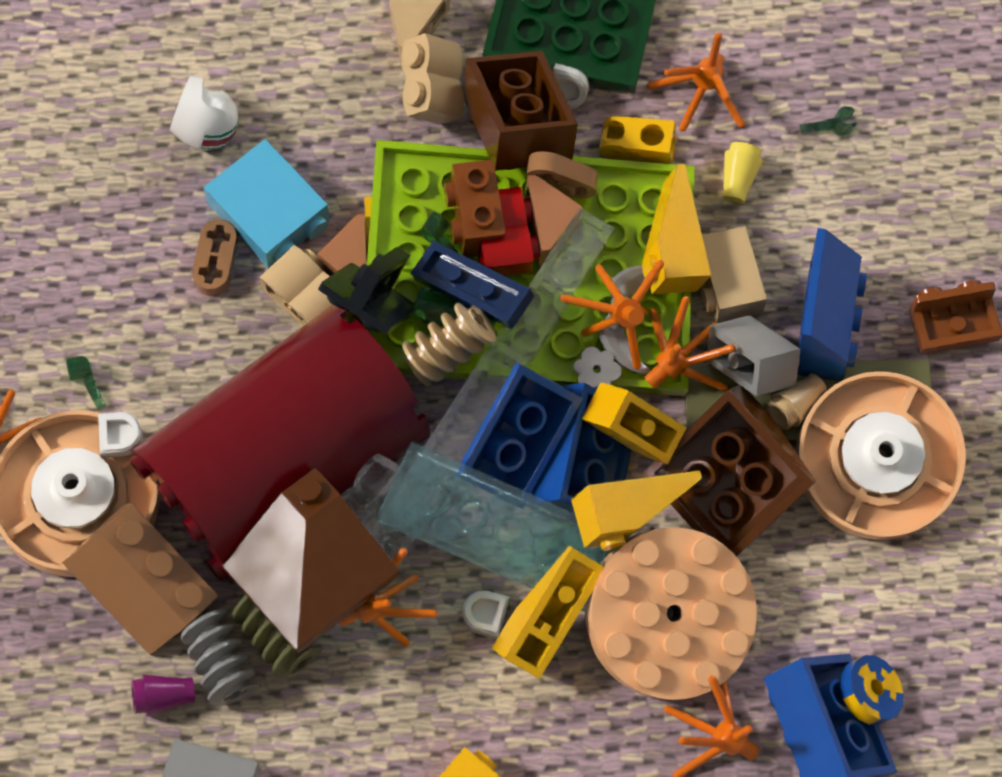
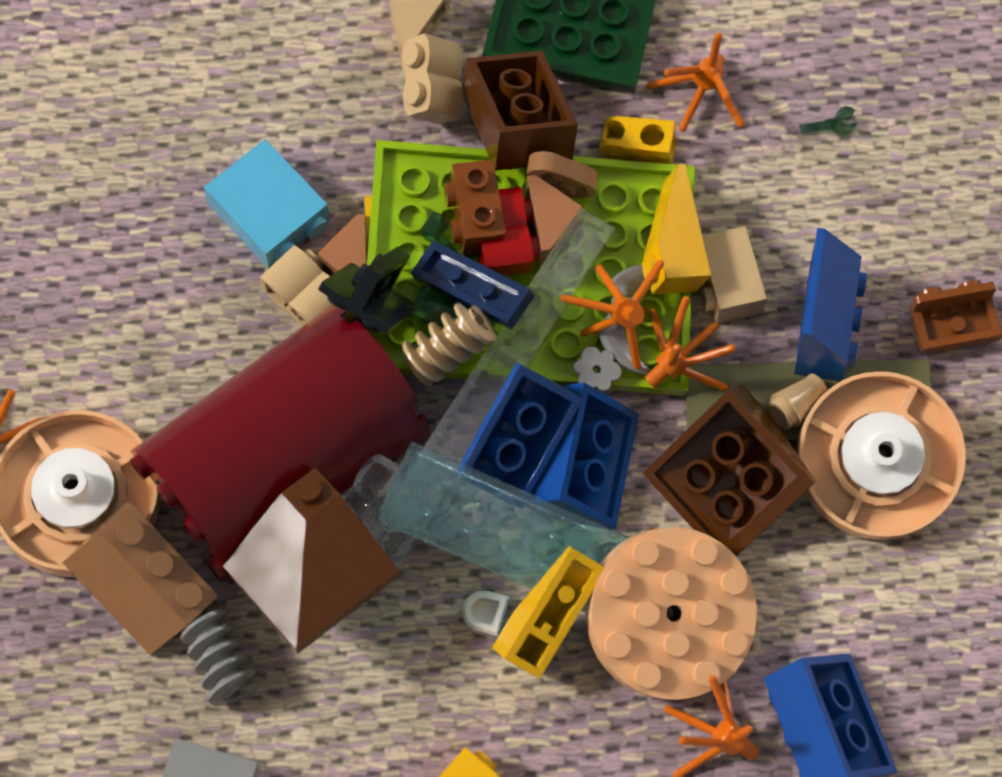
clear green hand [66,356,106,410] -> none
white tile [98,412,143,458] -> none
magenta cone [131,674,195,717] -> none
white helmet [170,75,239,150] -> none
medium nougat beam [193,219,238,296] -> none
olive piece [231,595,323,676] -> none
orange plant [340,548,438,647] -> none
white tile [553,63,589,109] -> none
yellow slope [571,471,702,551] -> none
yellow brick [582,382,687,465] -> none
light grey brick [707,315,800,396] -> none
light yellow cone [722,142,763,204] -> none
piece [840,655,904,725] -> none

